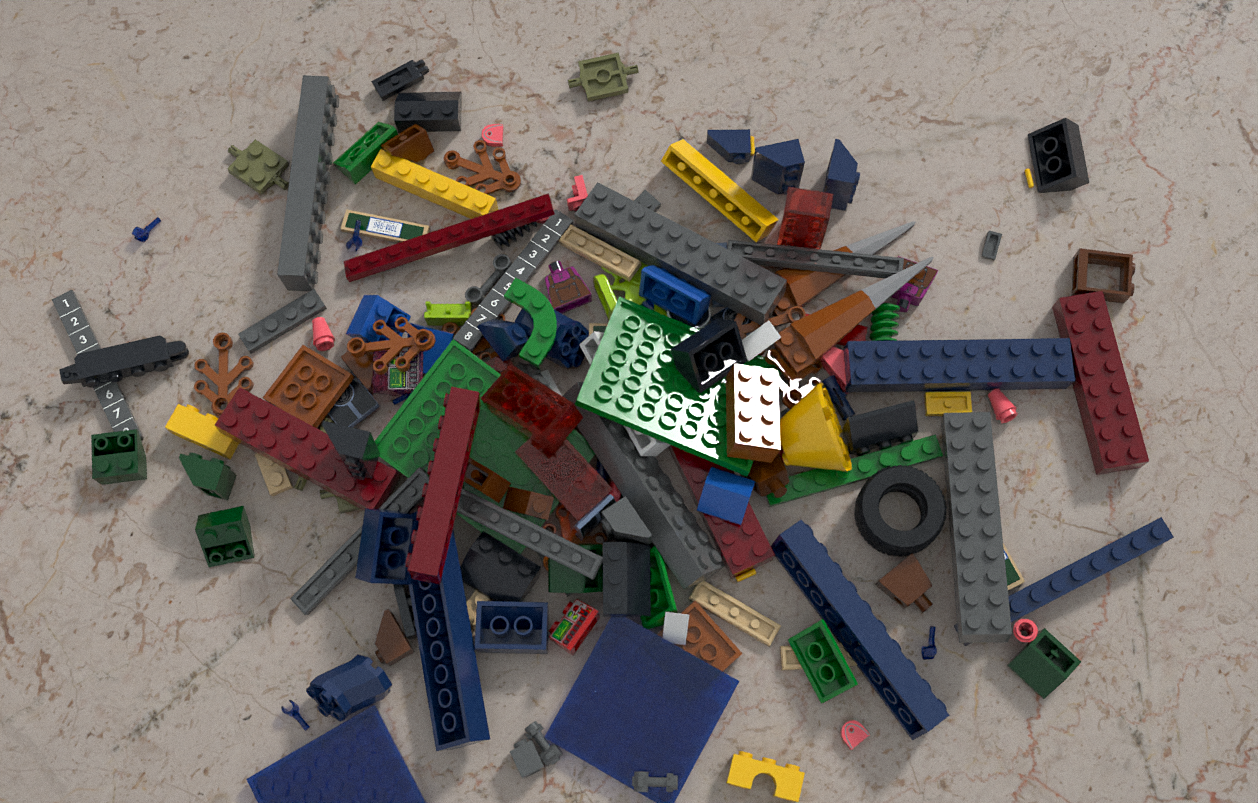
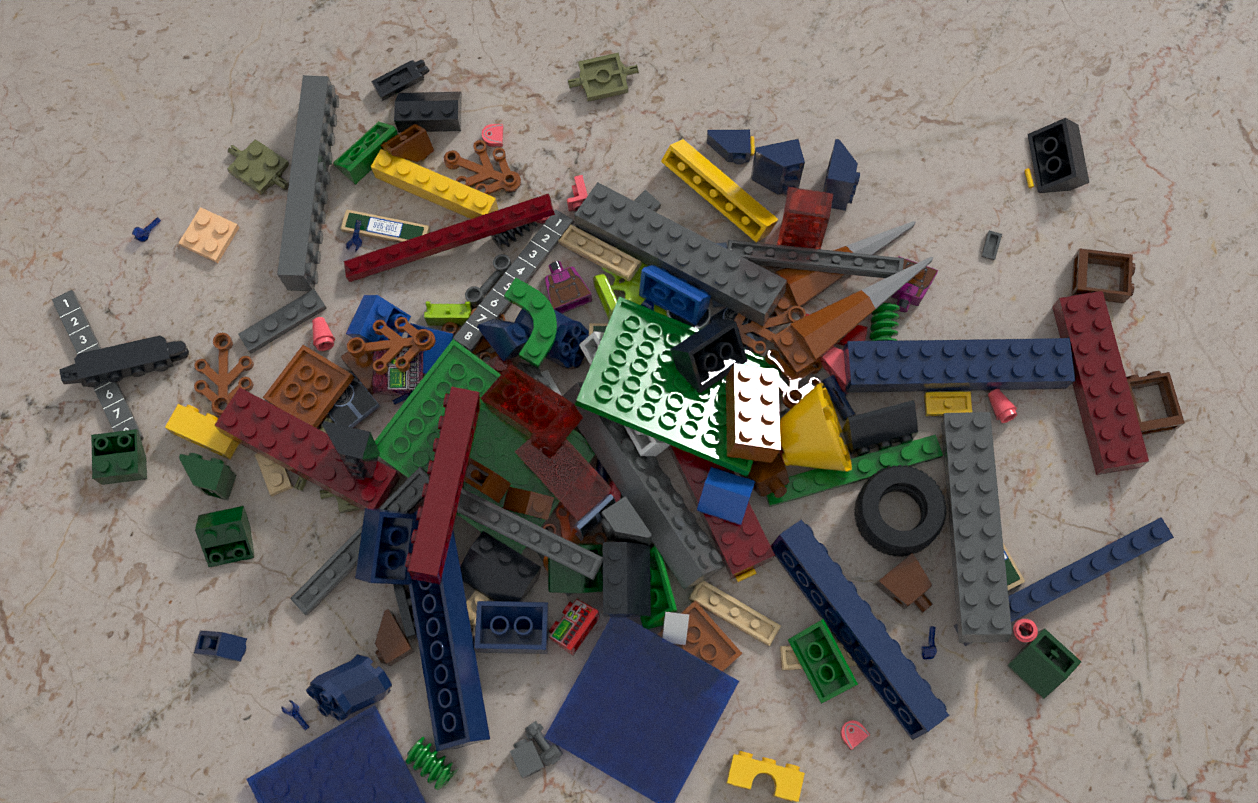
dark grey bar [632,771,678,792] -> none
white sticker [742,320,781,361] -> none
none -> light nougat plate [179,207,240,263]
none -> dark blue slope [194,630,247,662]
none -> green piece [406,736,459,790]
none -> reddish brown window [1126,371,1185,435]

